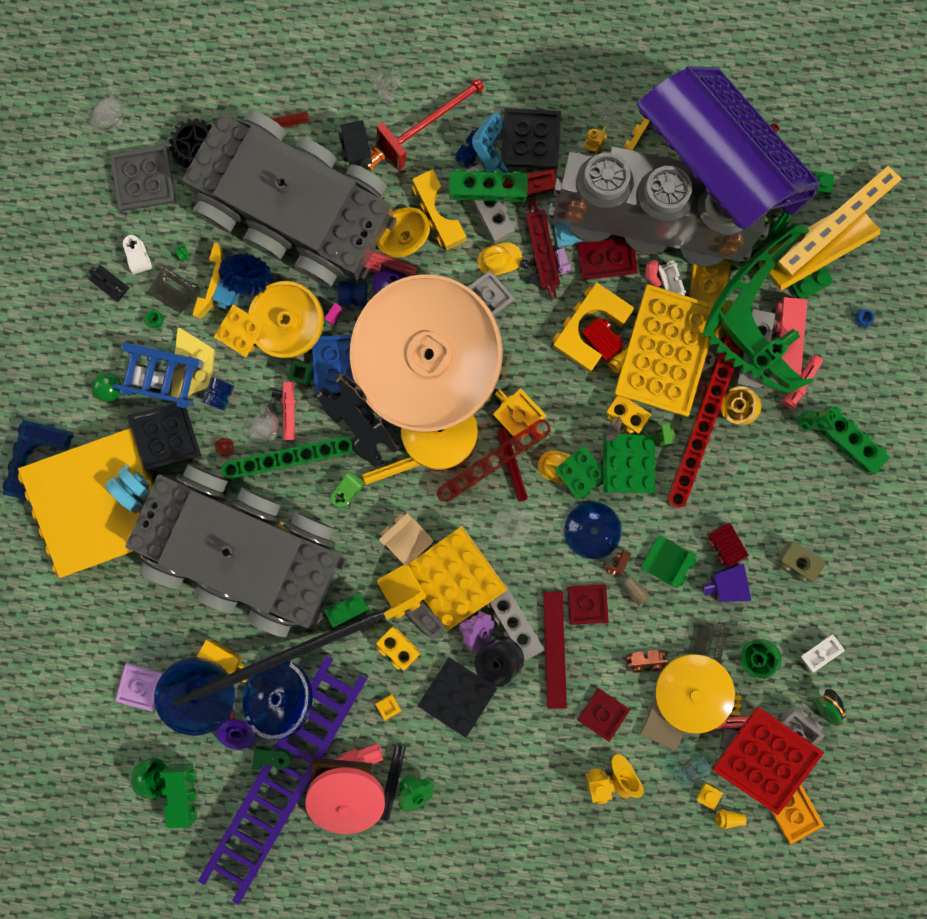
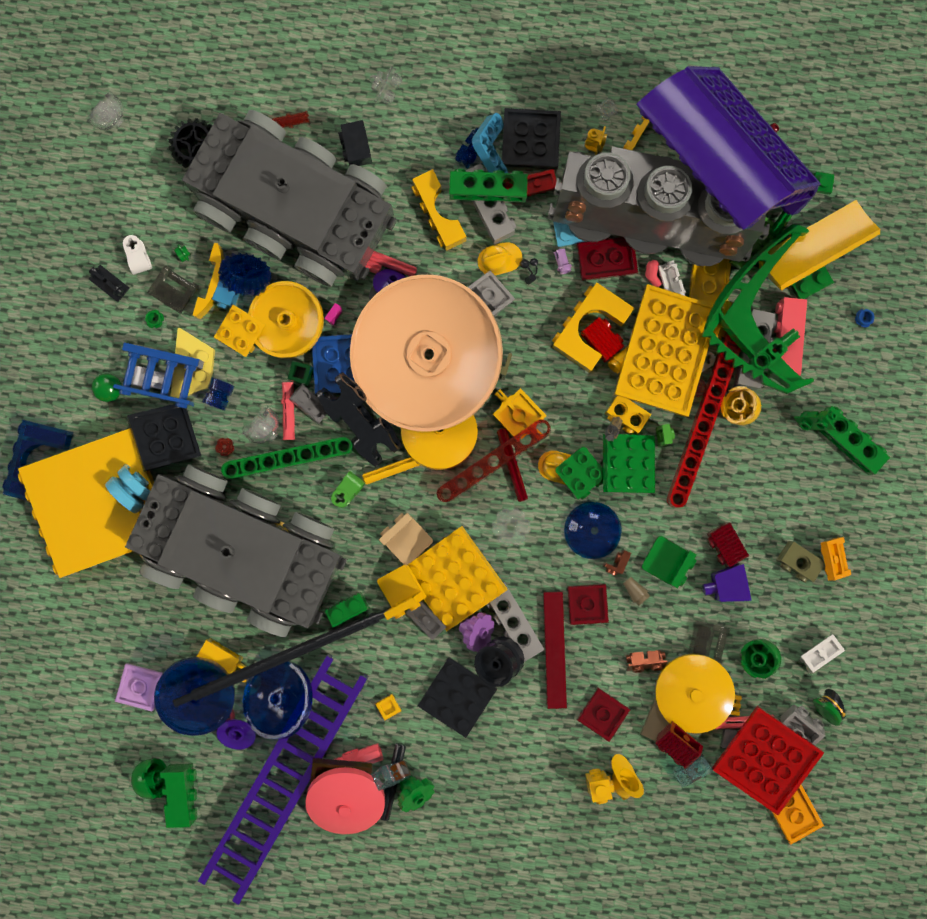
dark grey plate [110,145,177,212] -> none
dark green leg [252,746,292,770] -> none
black piece [267,389,283,415] -> none
clear blue wheel [338,281,368,307] -> none
orange bush [365,146,385,171] -> none
red tile [376,79,484,171] -> none
yellow brick [376,625,421,671] -> none
yellow dish [377,207,430,258] -> none
dark red plate [526,198,560,300] -> none
yellow plate [696,782,723,810] -> none
yellow cone [715,809,747,829] -> none
yellow tile [777,166,902,277] -> none
coral pin [780,355,824,410] -> none
none -> flat silver plate [289,384,327,424]
none -> clear light blue leg [371,761,411,791]
none -> dark red brick [655,721,703,769]
none -> light orange plate [820,537,851,581]

